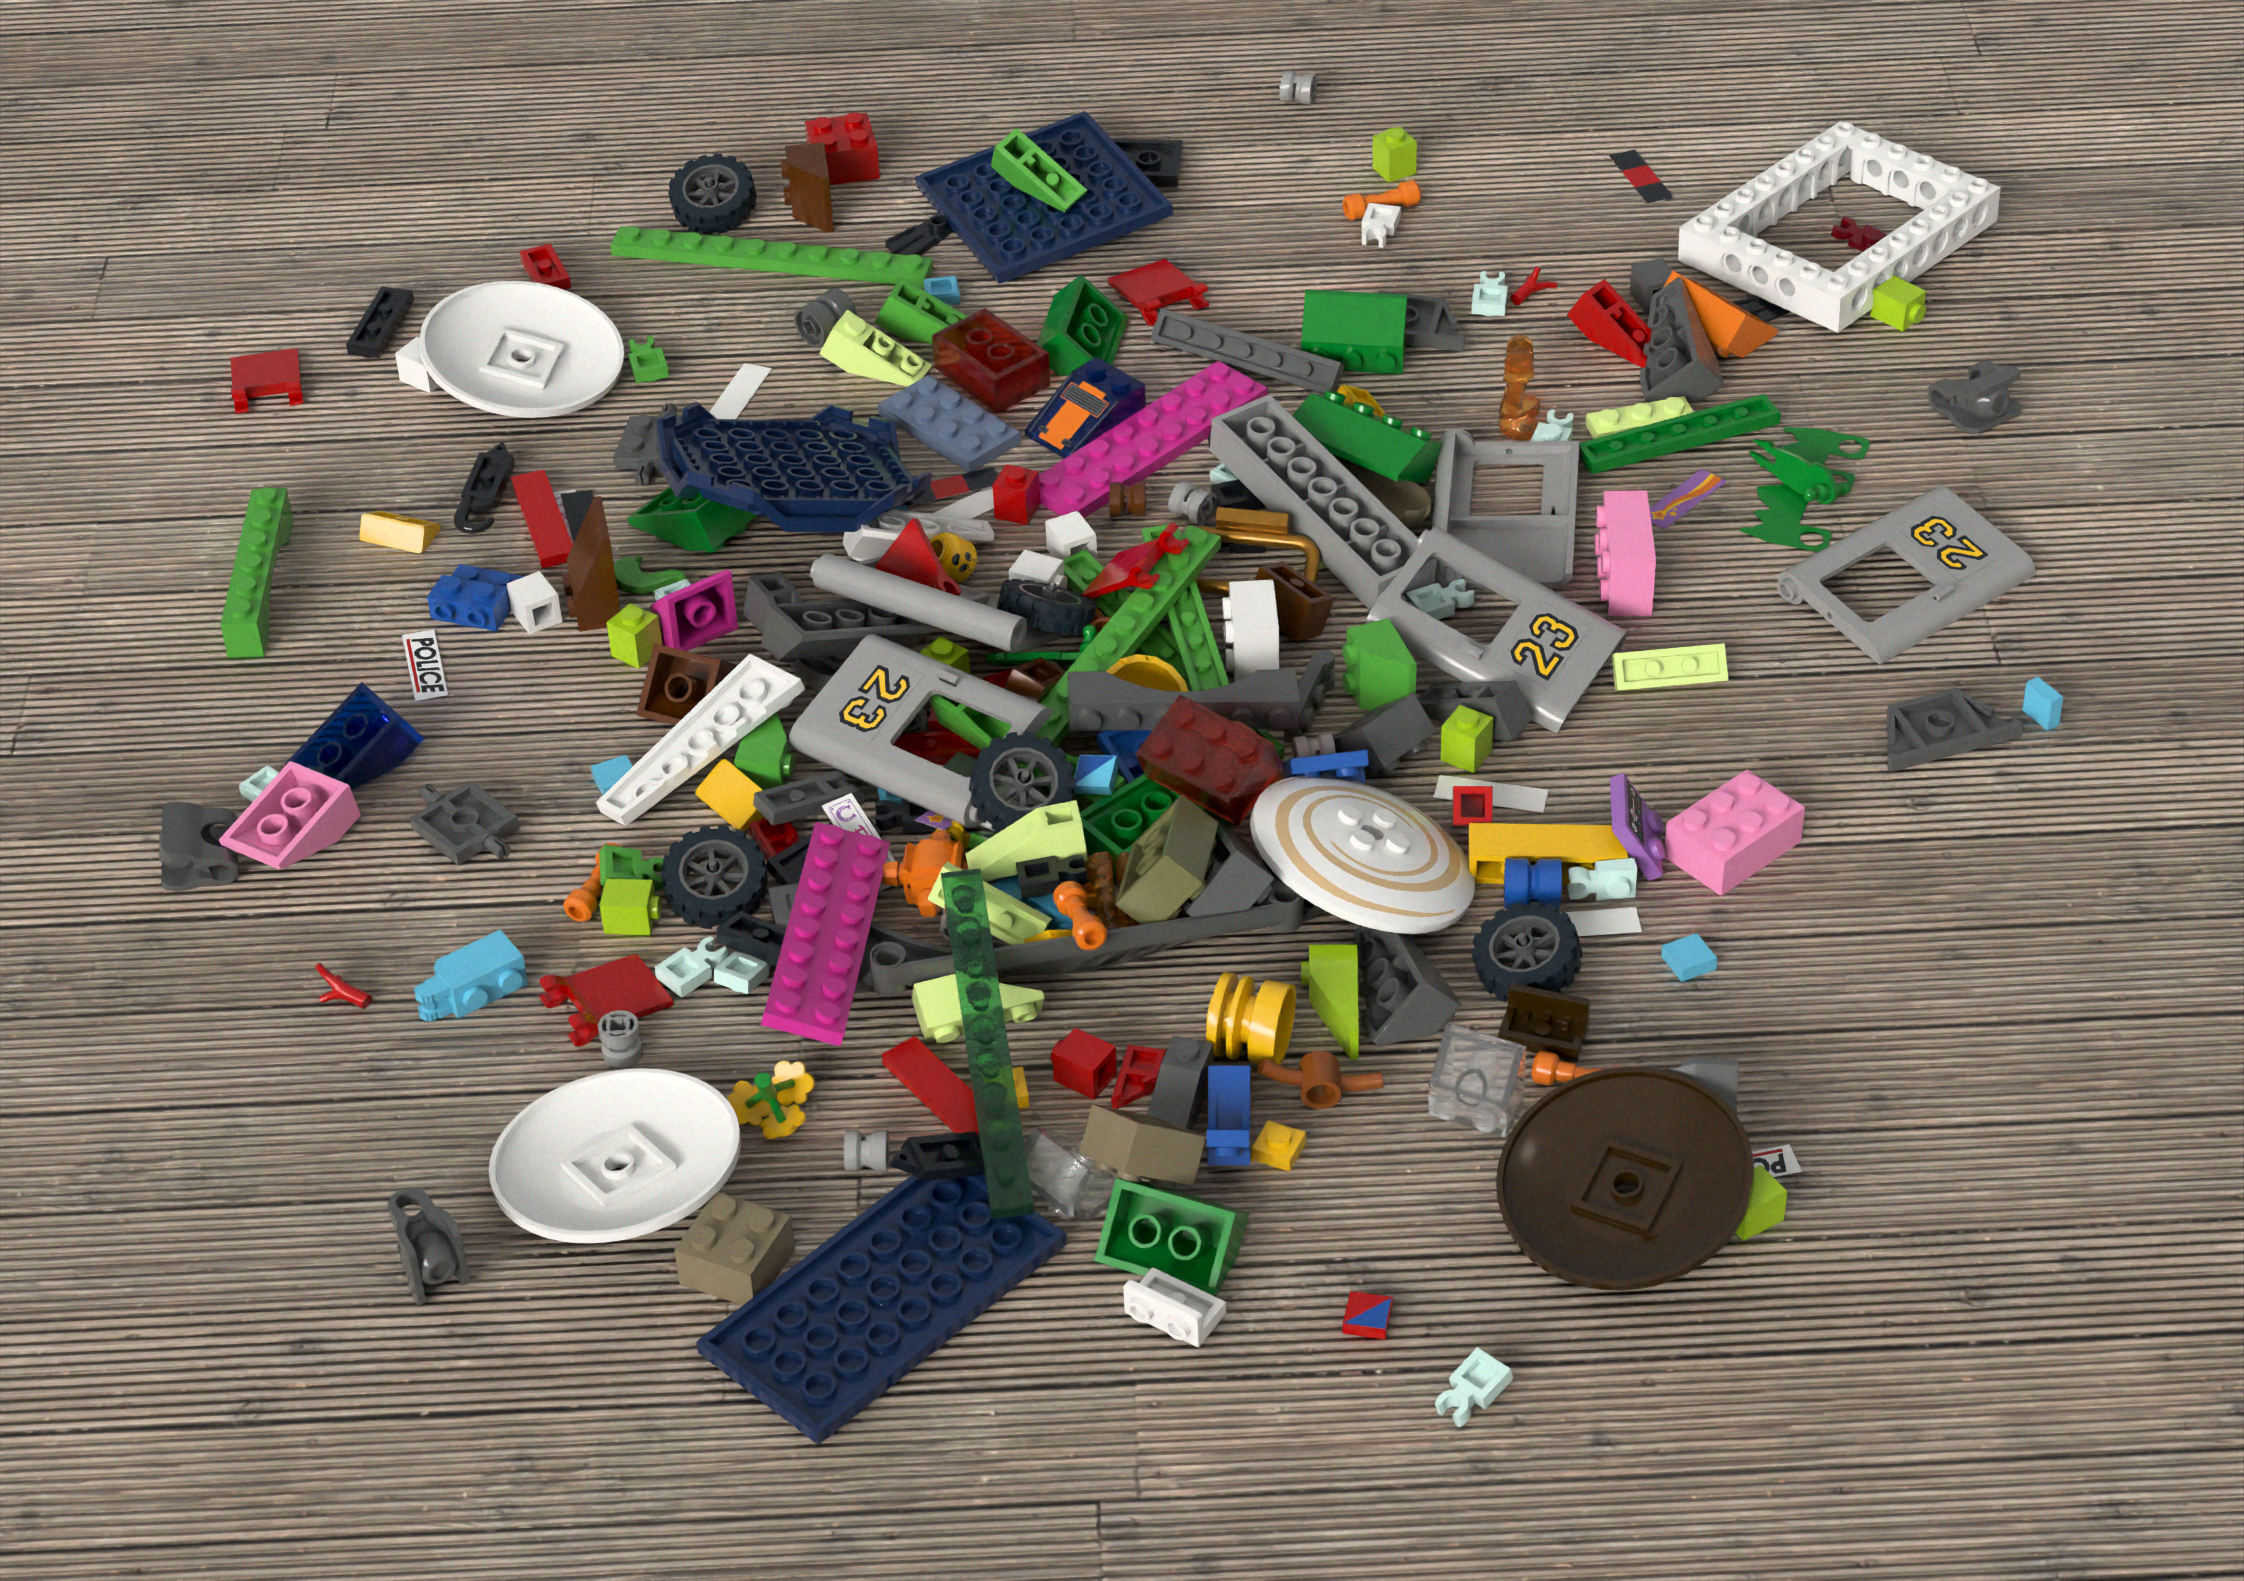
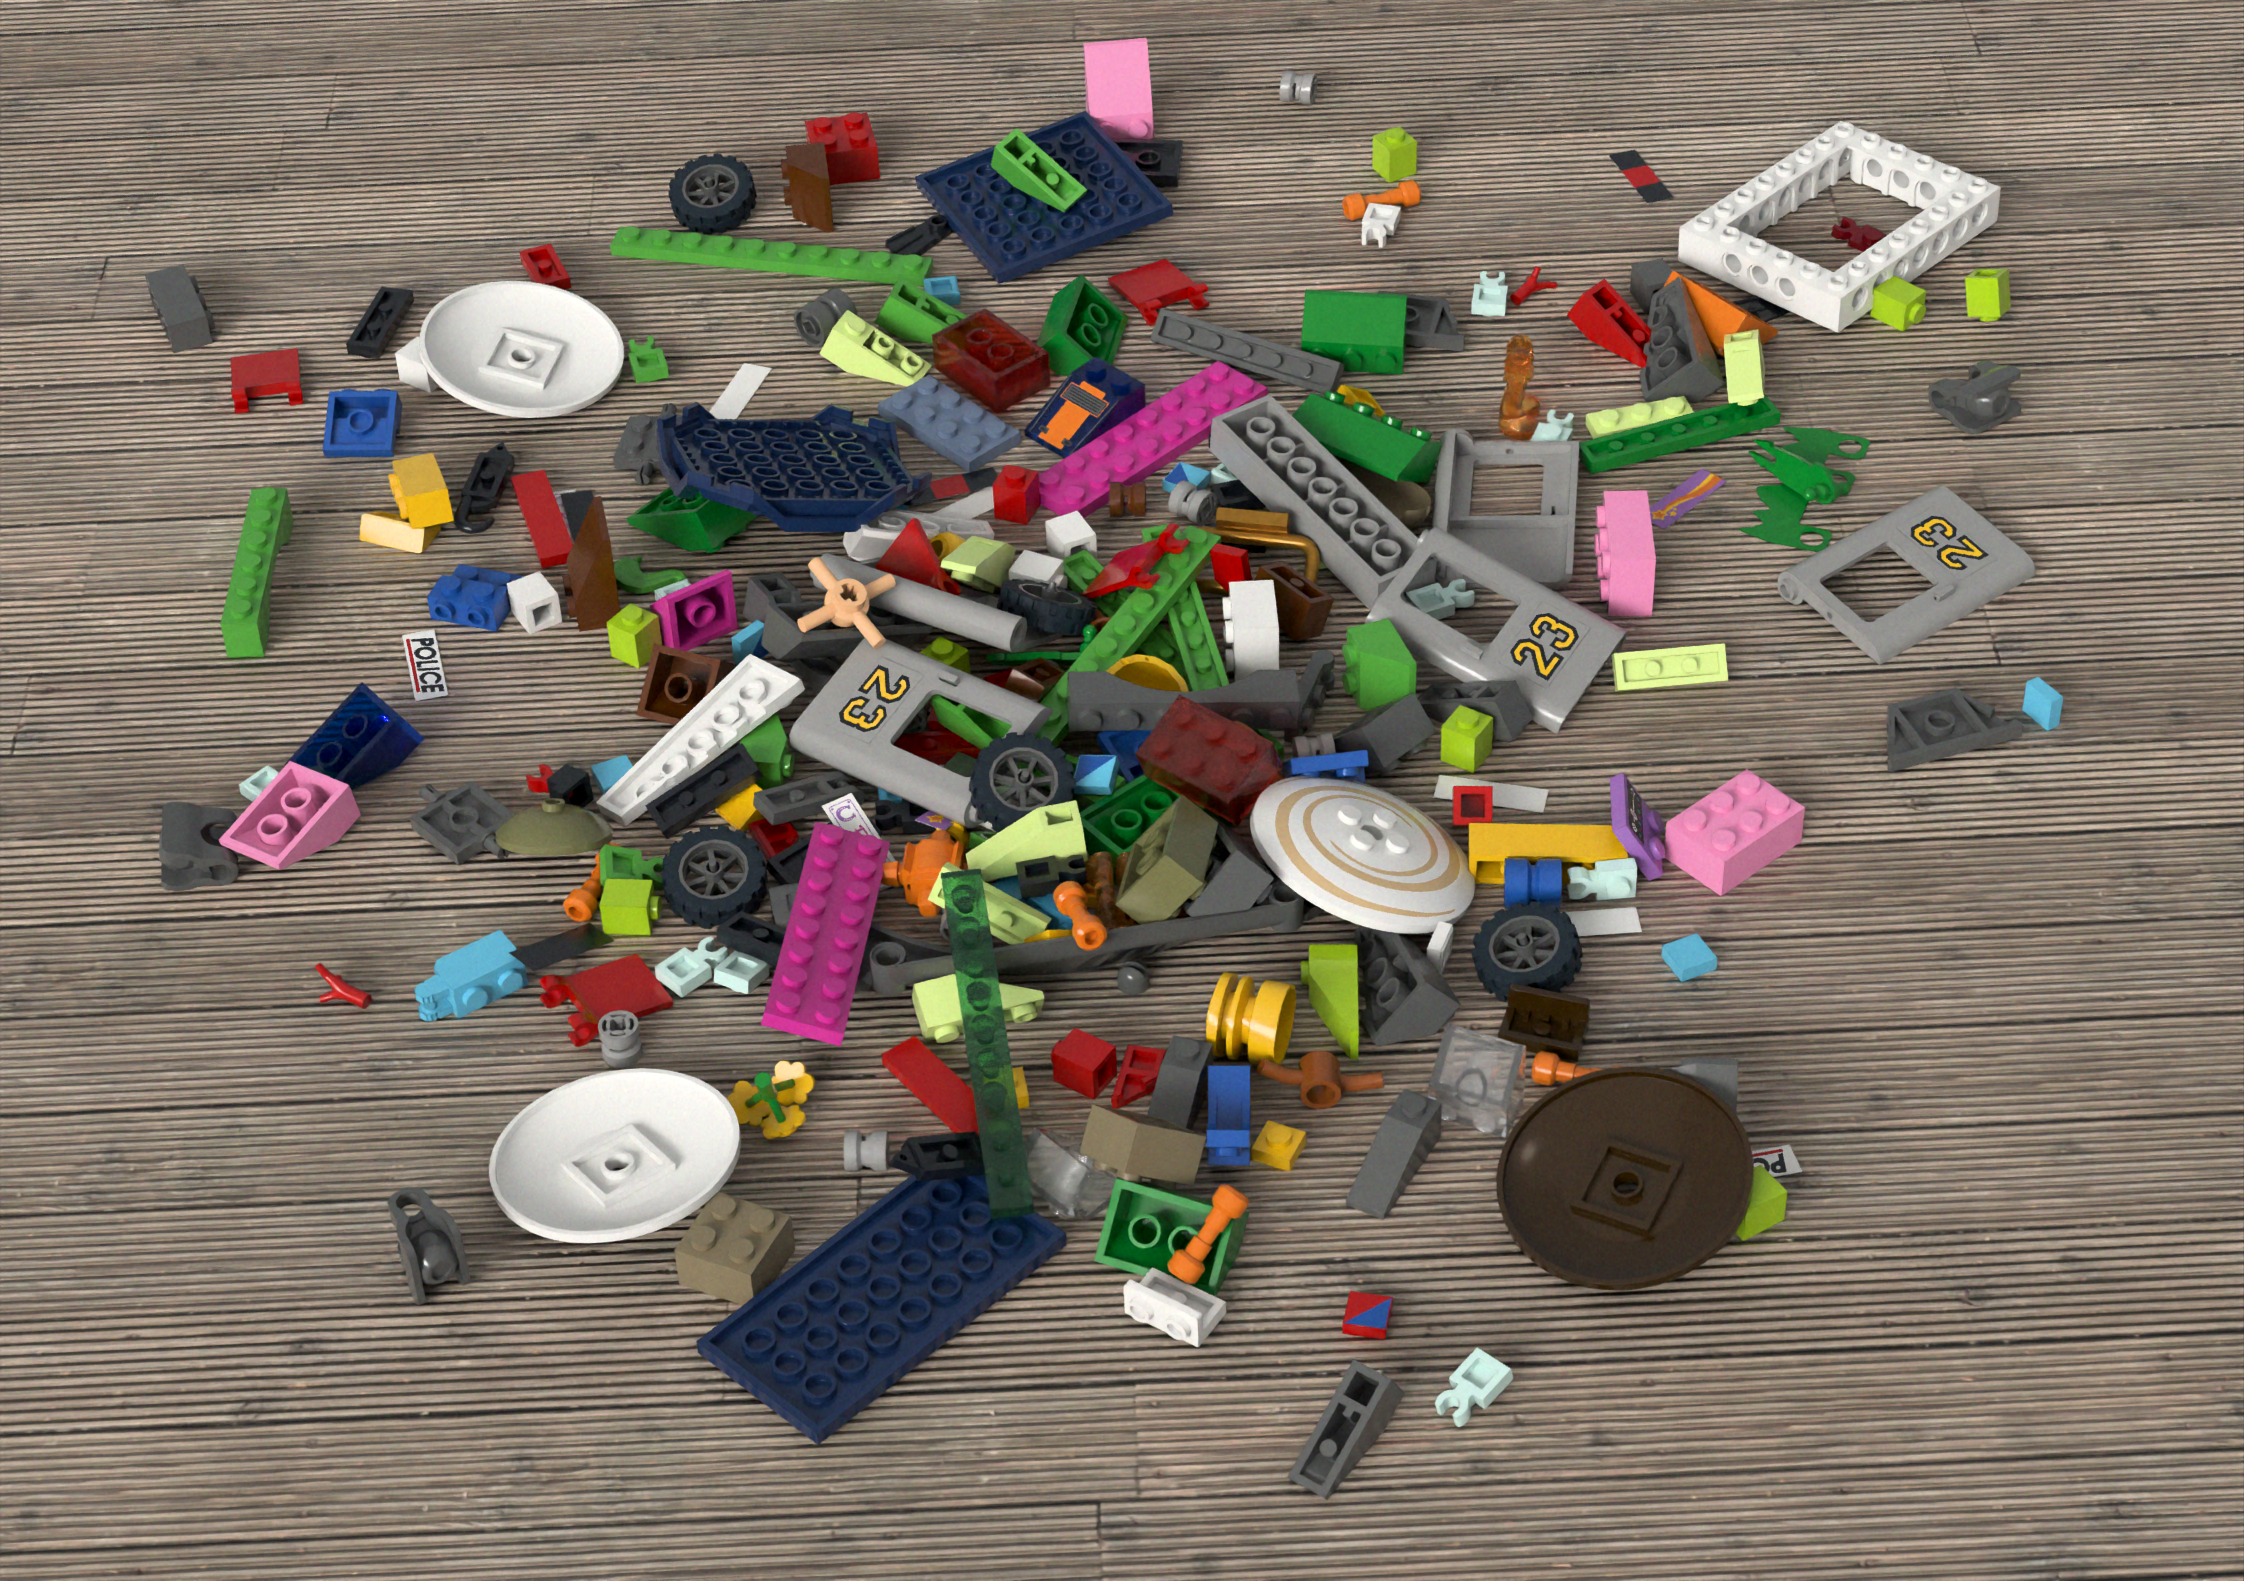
none -> dark grey brick [145,264,215,353]
none -> blue plate [323,389,402,457]
none -> yellow brick [388,453,454,530]
none -> olive dish [496,798,613,856]
none -> black sticker [509,923,615,971]
none -> black piece [526,764,594,808]
none -> black plate [645,743,764,839]
none -> medium azure tile [731,620,770,665]
none -> light nougat bar [797,557,896,649]
none -> yellowish green slope [940,536,1016,594]
none -> bright pink slope [1083,38,1154,139]
none -> dark grey hinge [1117,960,1150,995]
none -> medium azure tile [1162,462,1211,493]
none -> orange piece [1167,1183,1249,1285]
none -> red tile [1210,543,1252,594]
none -> dark grey slope [1287,1360,1405,1500]
none -> dark grey slope [1346,1088,1442,1220]
none -> white tile [1426,921,1454,975]
none -> yellowish green slope [1724,329,1765,406]
none -> lime brick [1965,269,2011,322]

